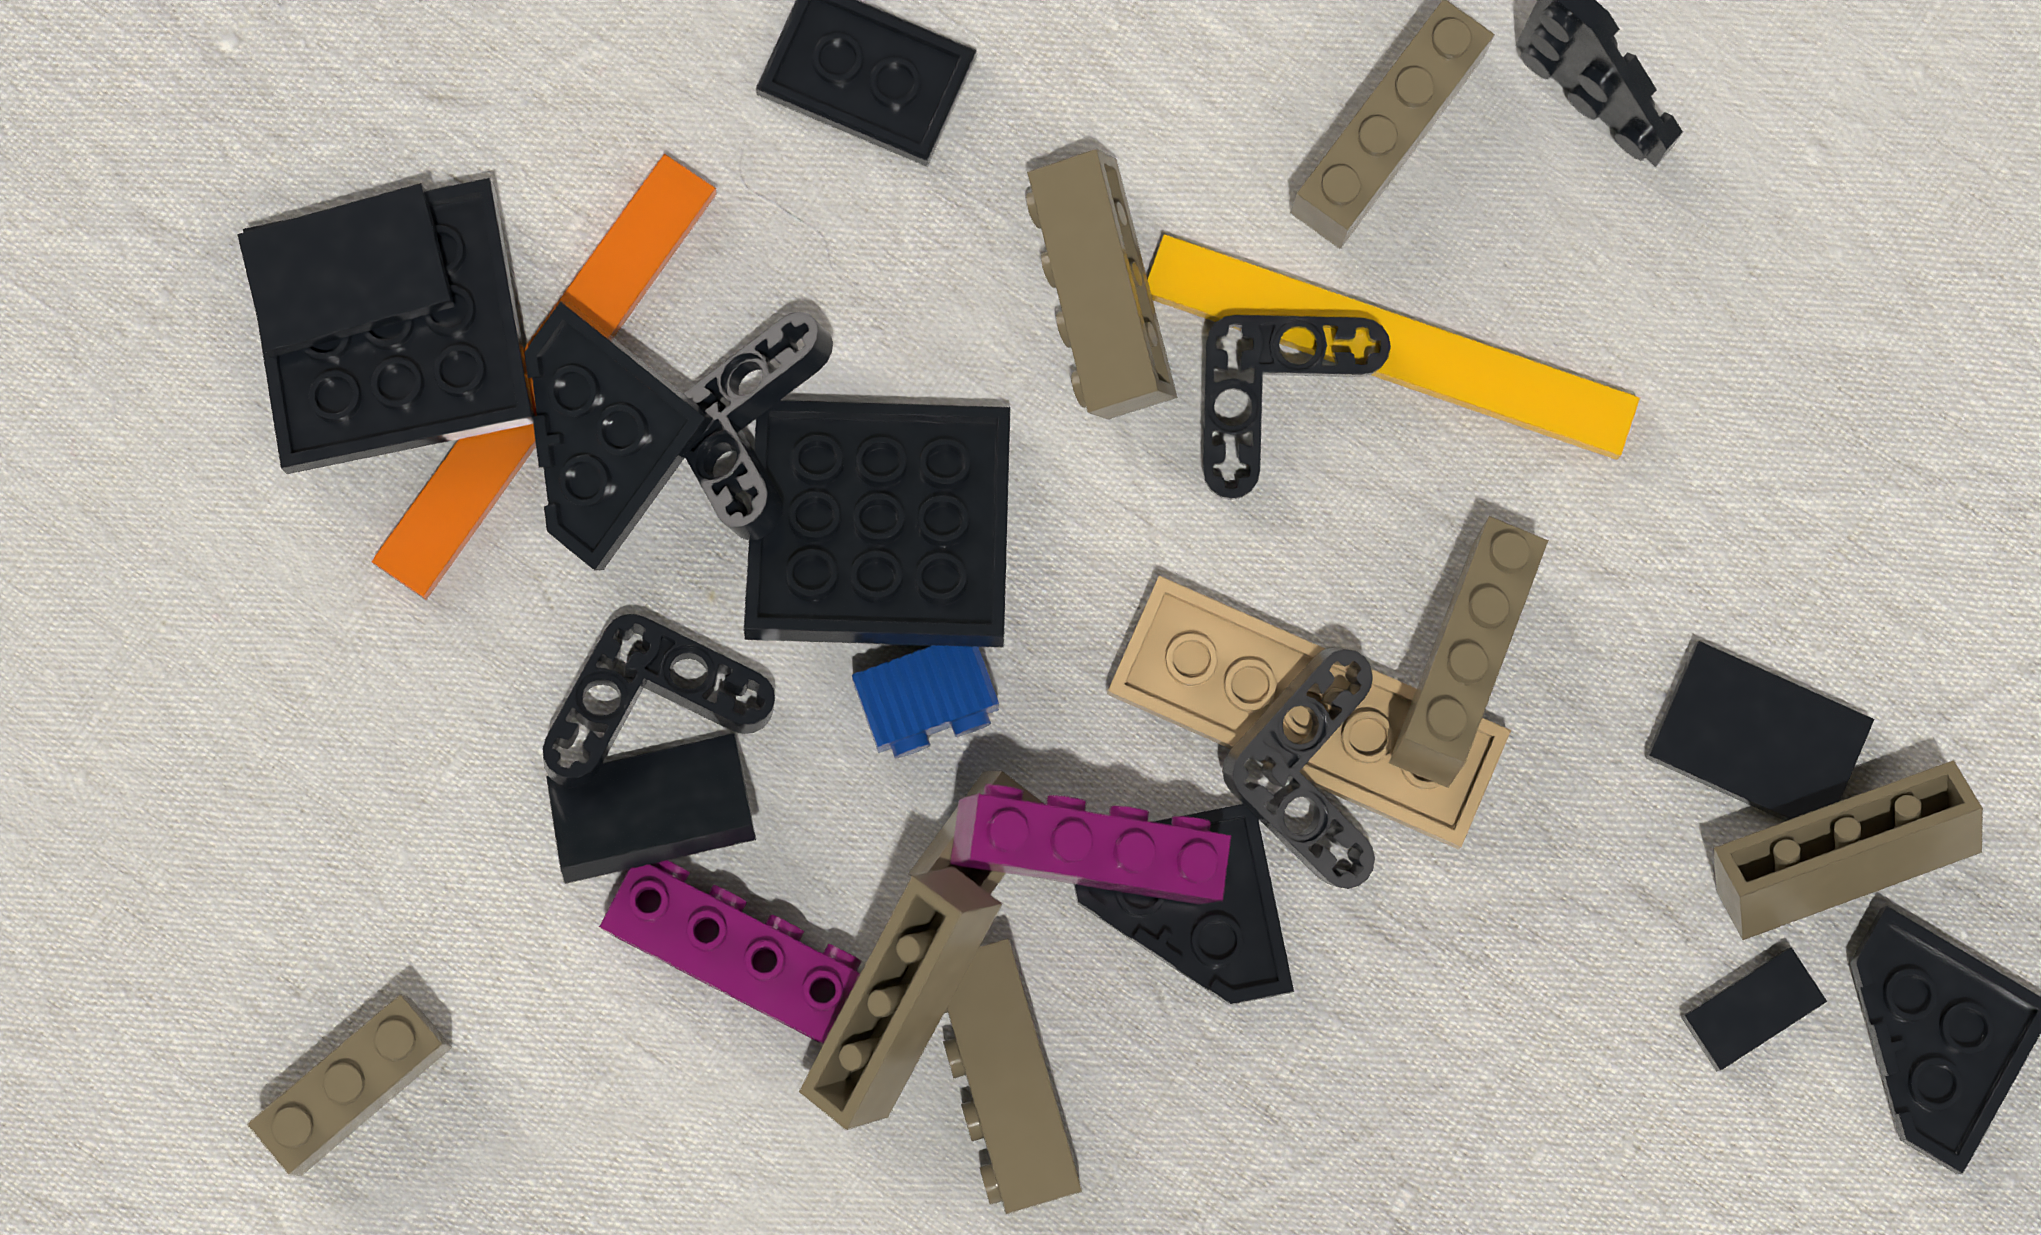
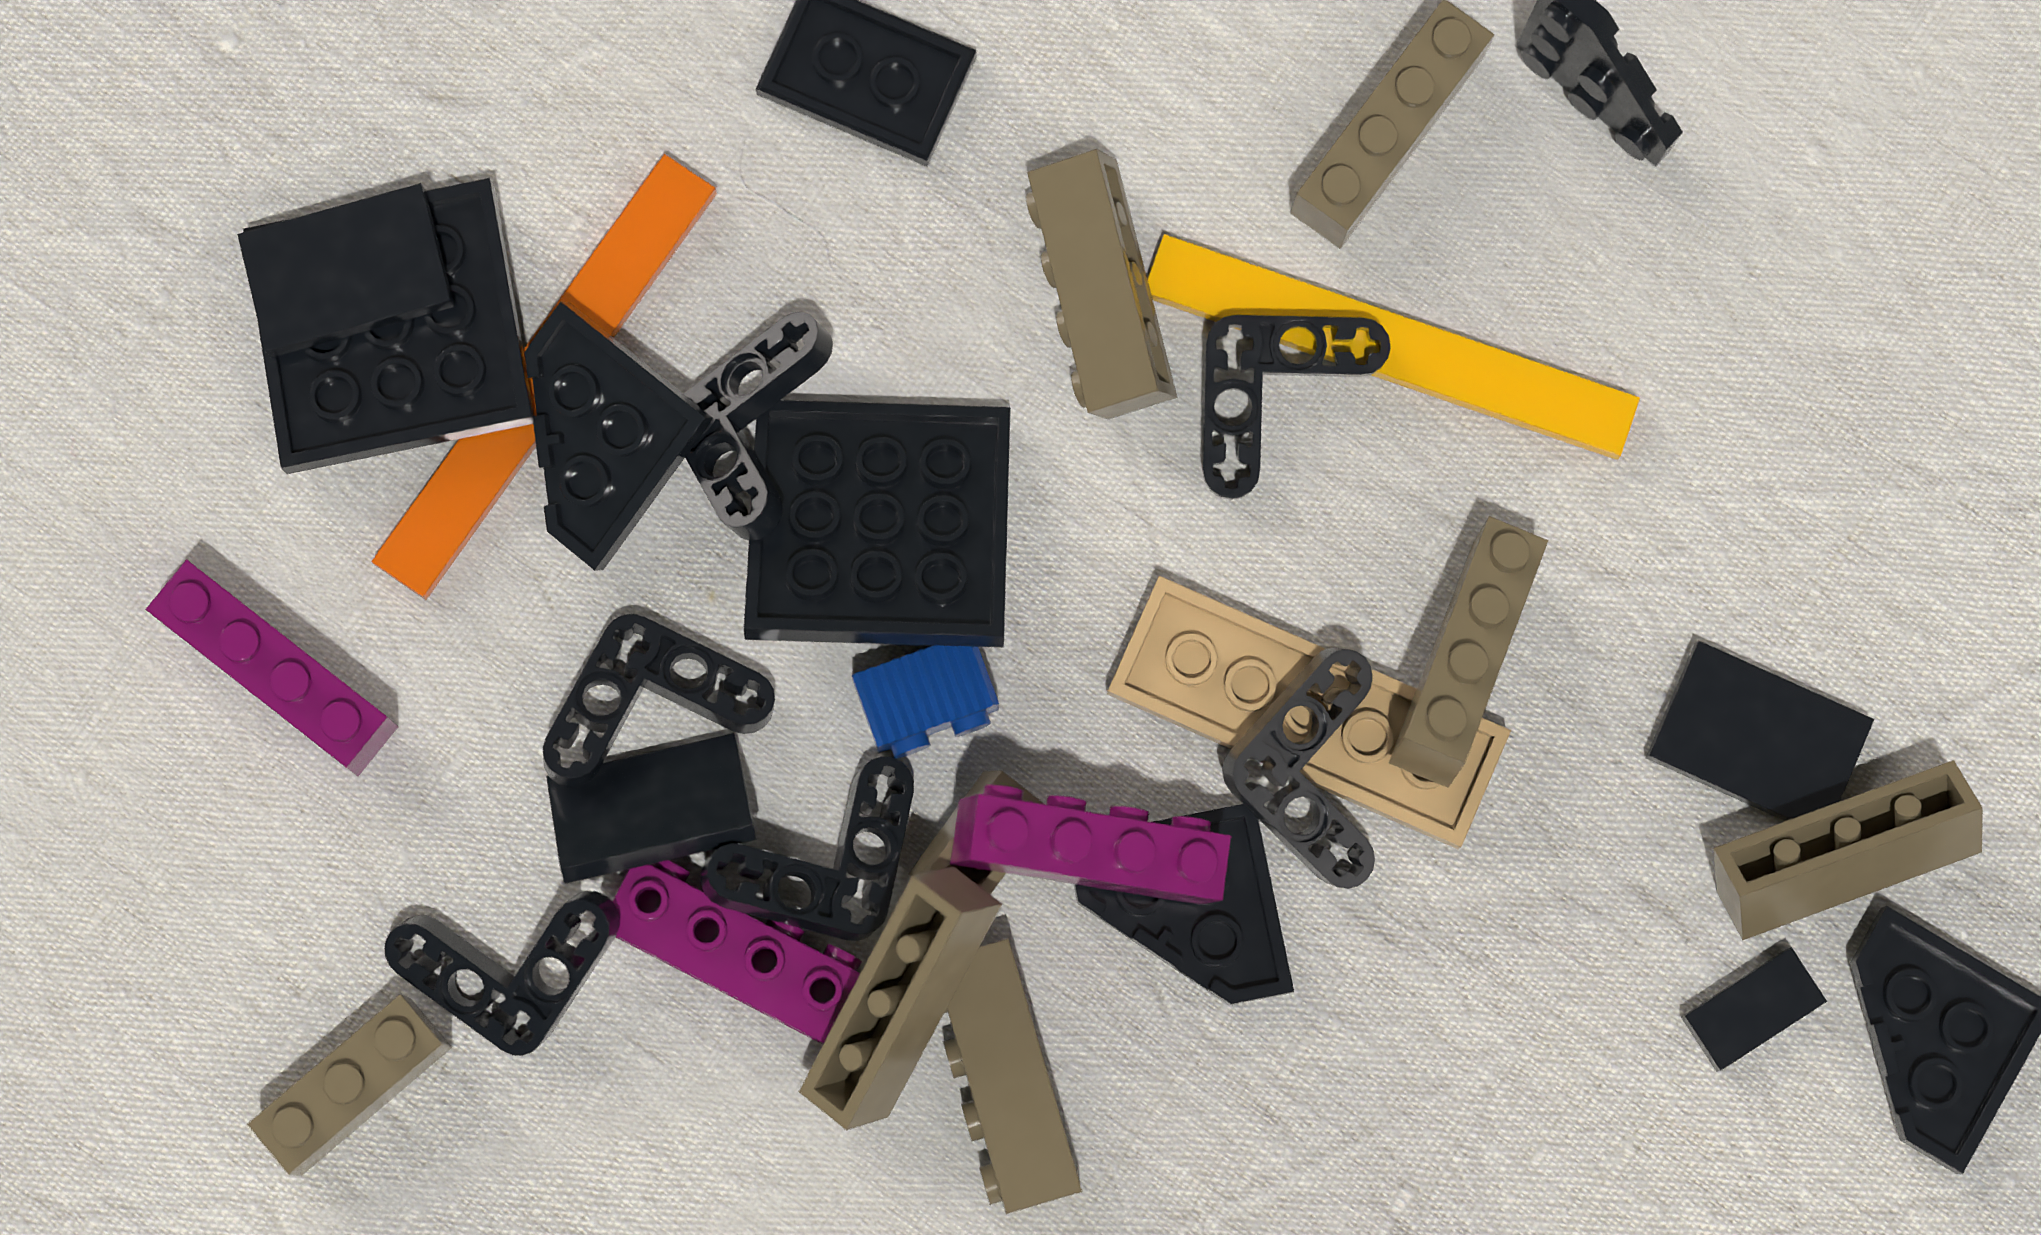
none -> magenta brick [145,559,398,776]
none -> black beam [384,891,620,1056]
none -> black beam [700,756,914,941]

